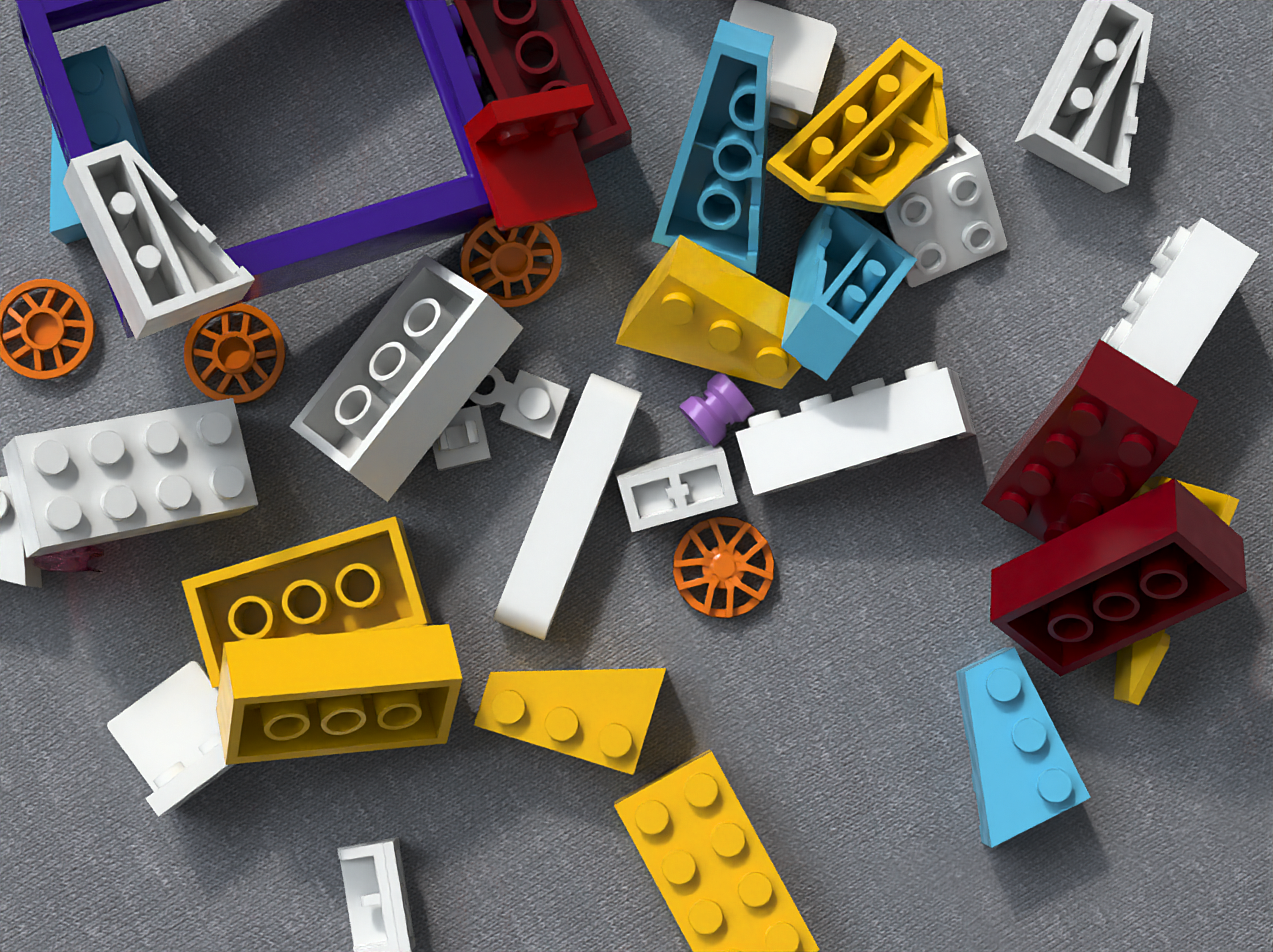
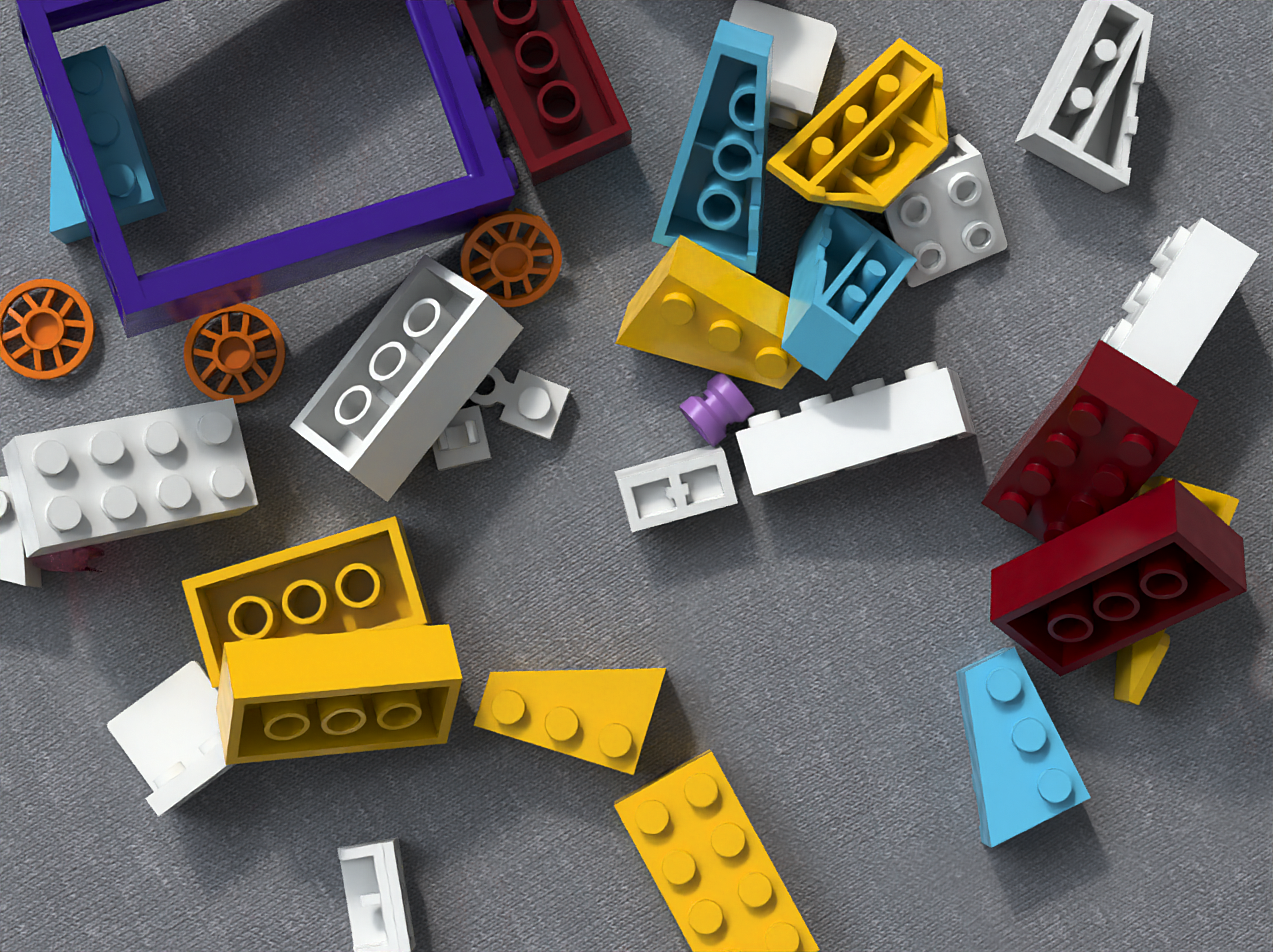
white wedge [63,140,255,340] -> none
red bracket [463,84,598,231] -> none
white beam [493,373,642,640] -> none
orange wheel [673,516,774,618] -> none

